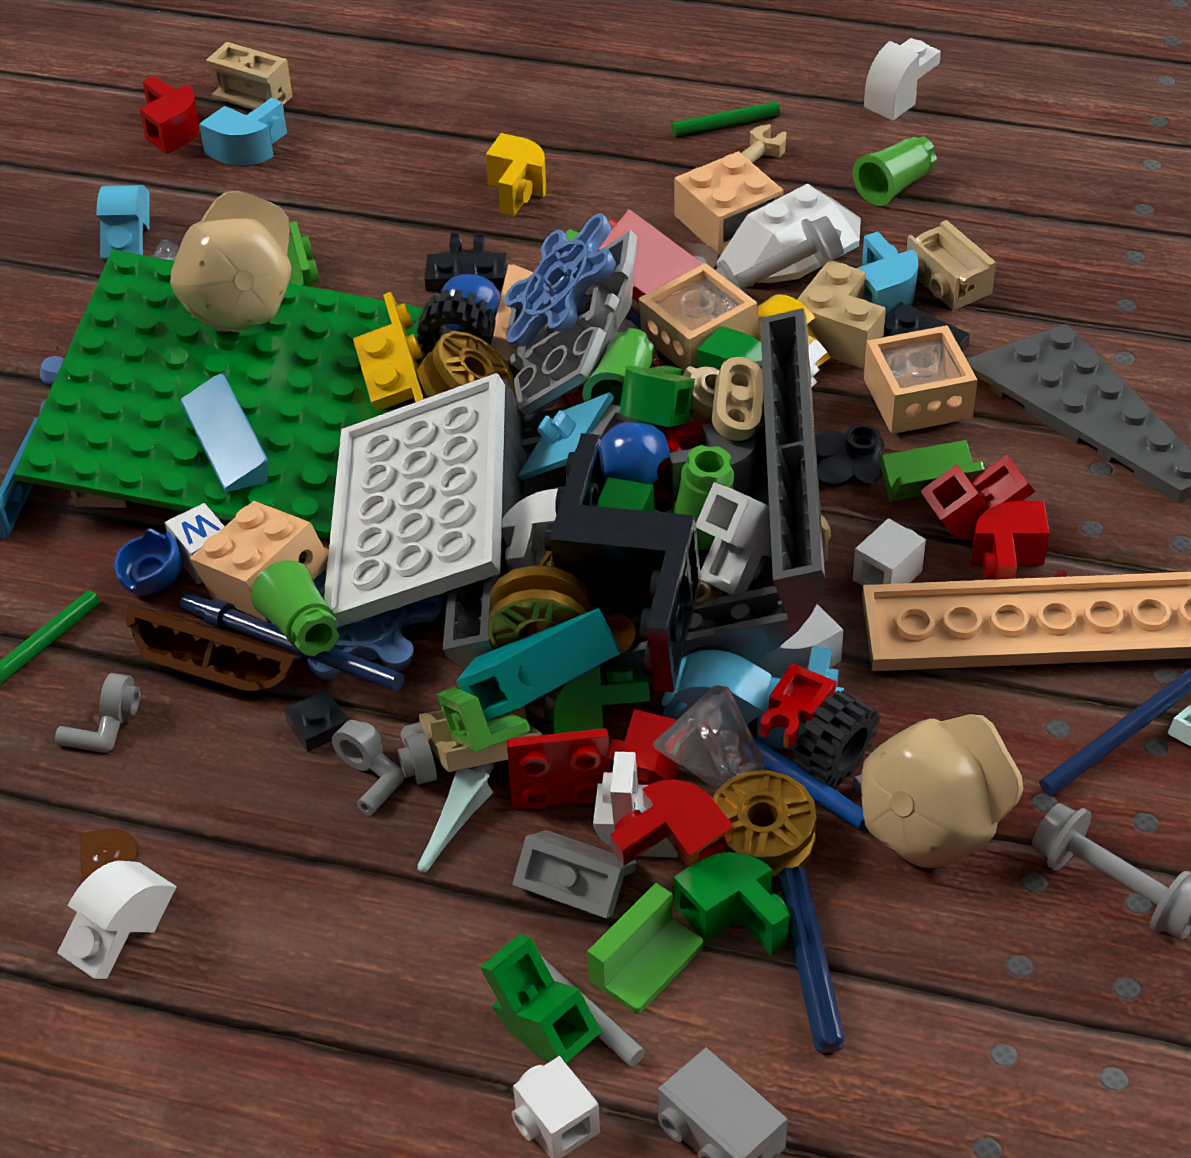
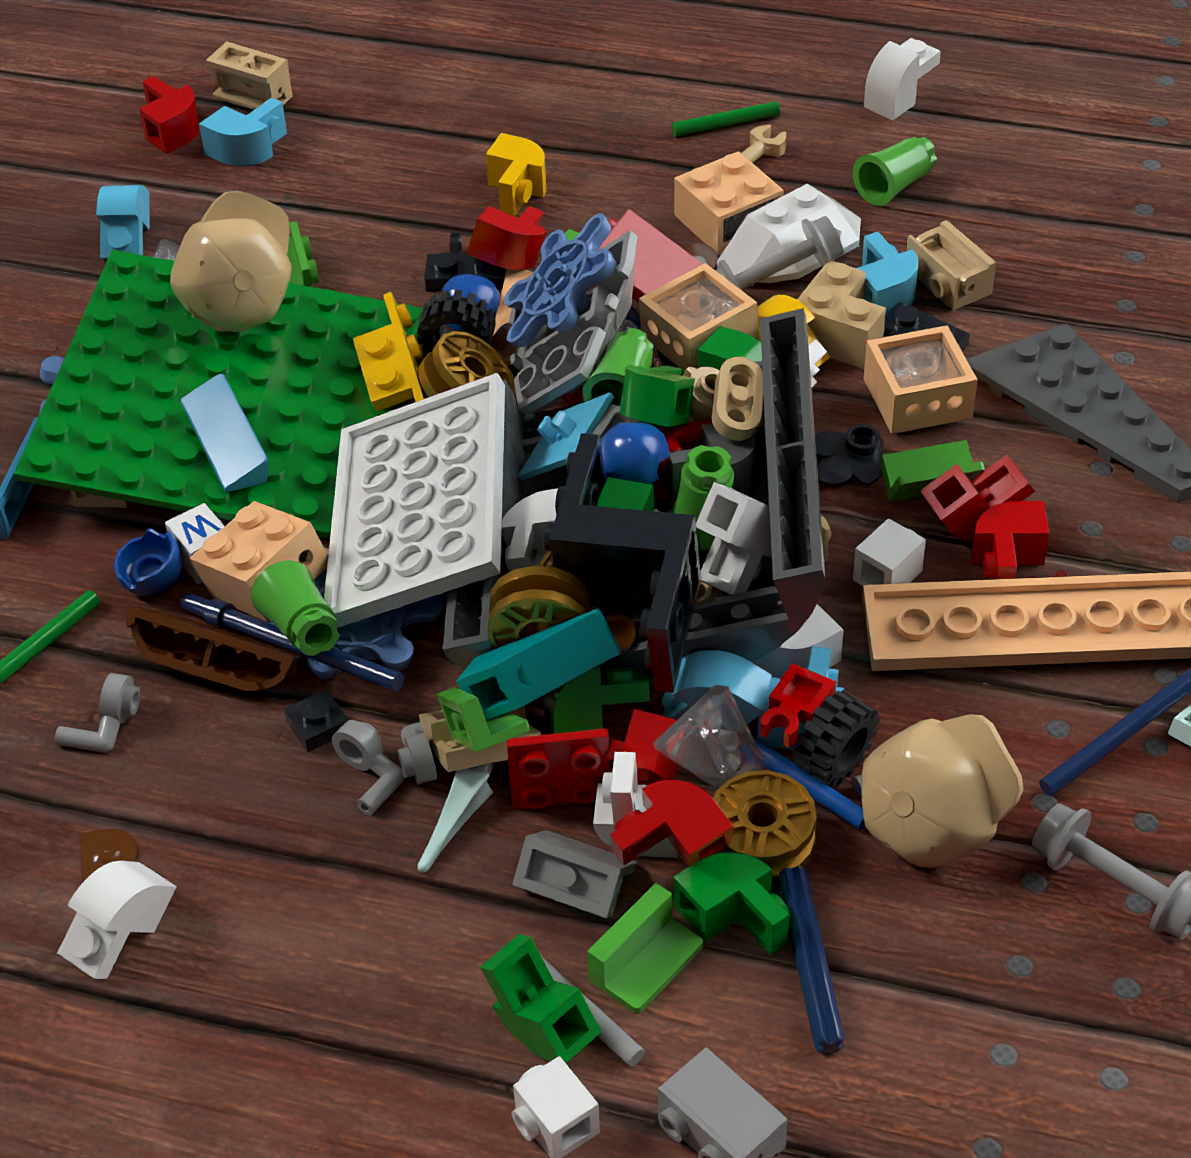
none -> red brick [466,206,547,270]
none -> reddish brown piece [491,323,512,352]

